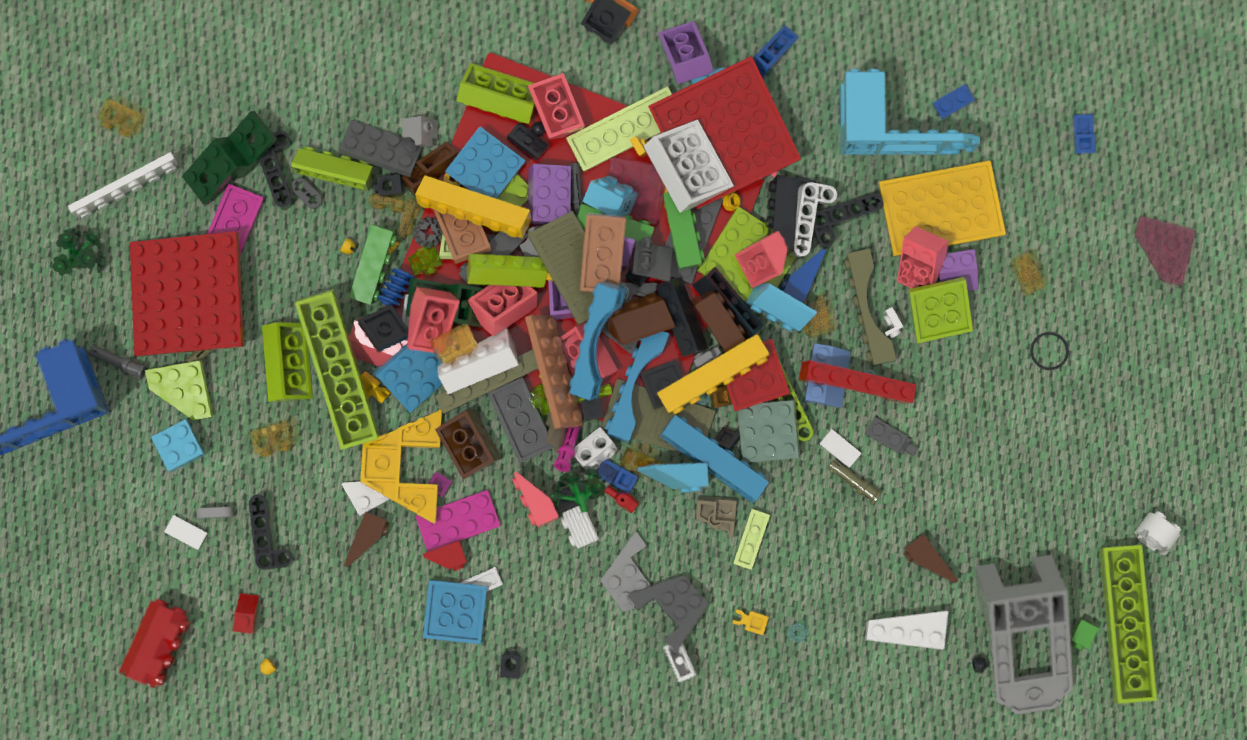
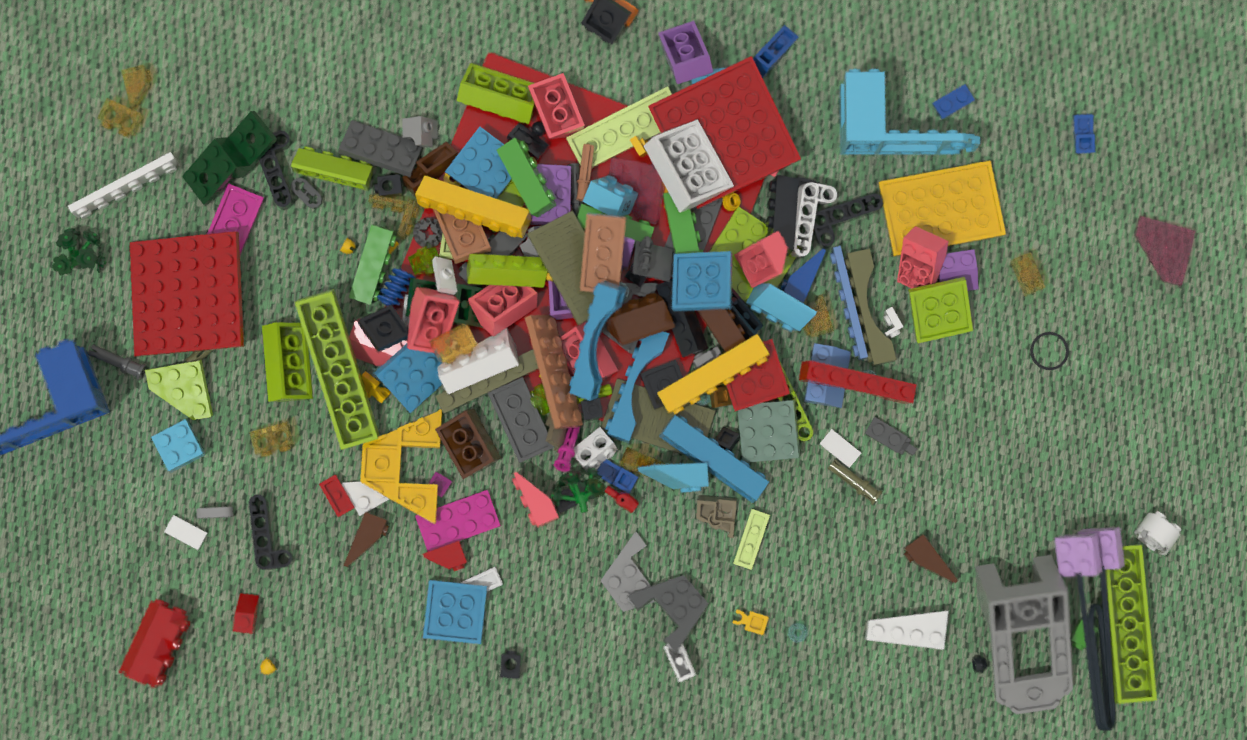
white brick [560,506,599,549] -> none
none -> clear yellow slope [121,65,152,110]
none -> red plate [319,474,355,518]
none -> white plate [432,256,457,295]
none -> bright green brick [496,138,557,217]
none -> nougat axle [576,144,594,201]
none -> dark azure plate [672,251,732,311]
none -> medium blue plate [829,246,868,360]
none -> piece [1055,527,1124,731]

